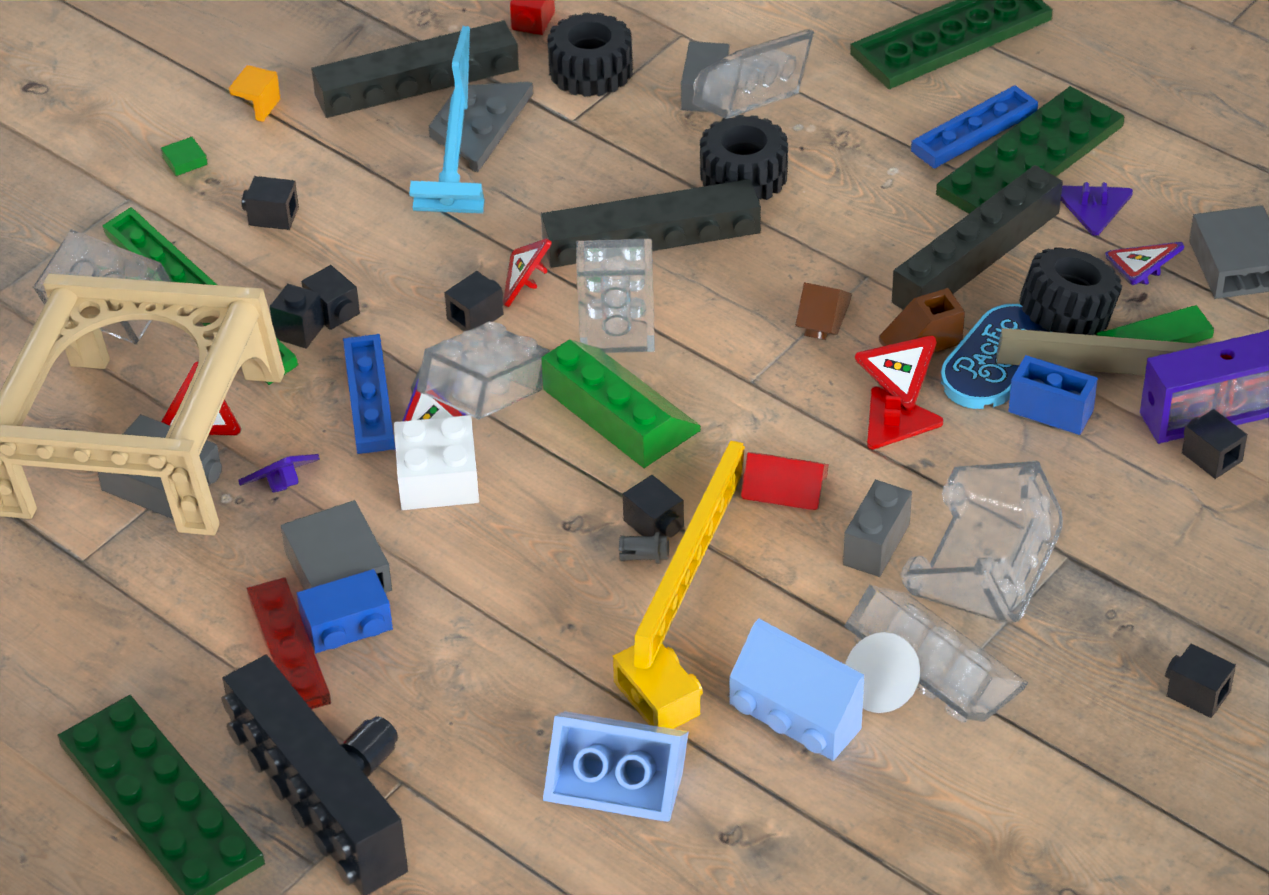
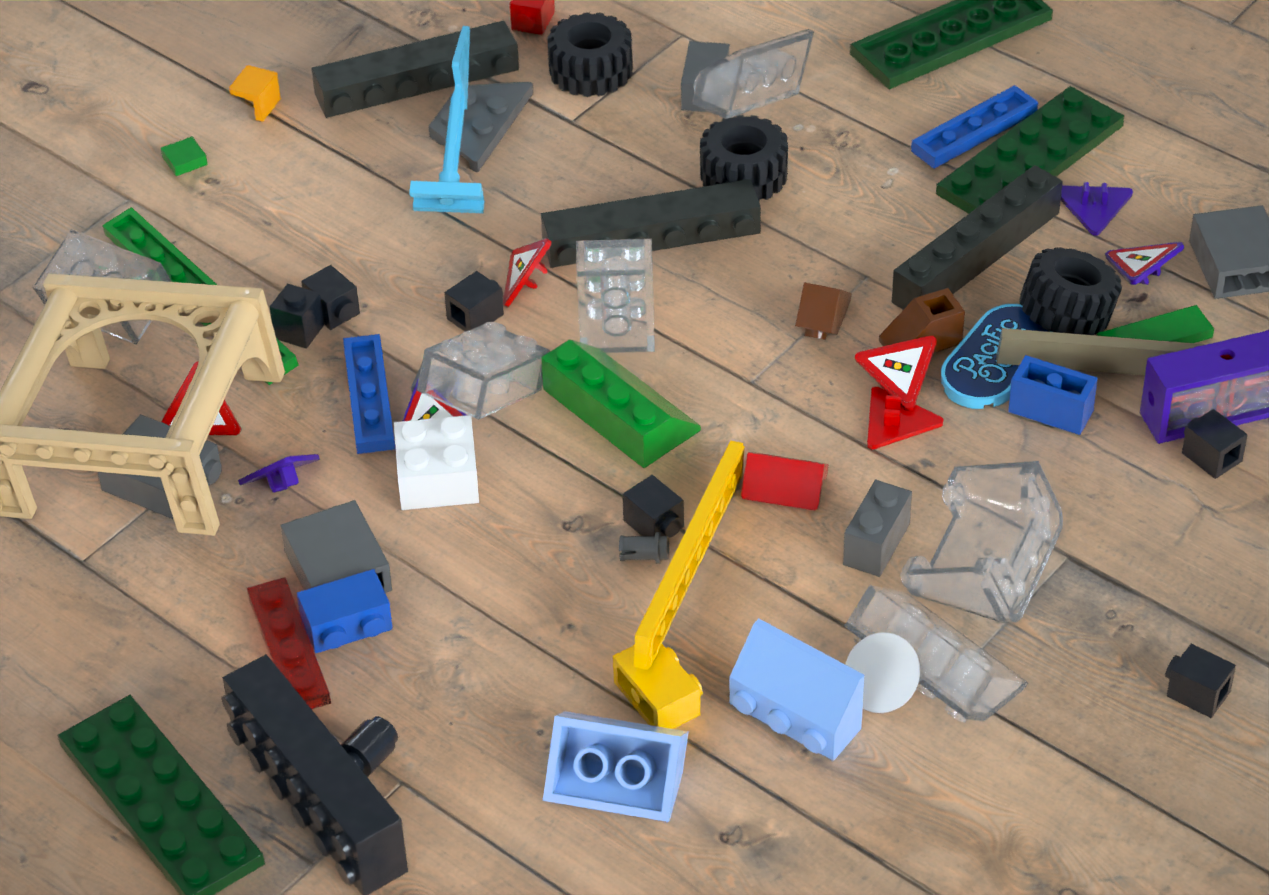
black brick [242,176,299,230] -> none

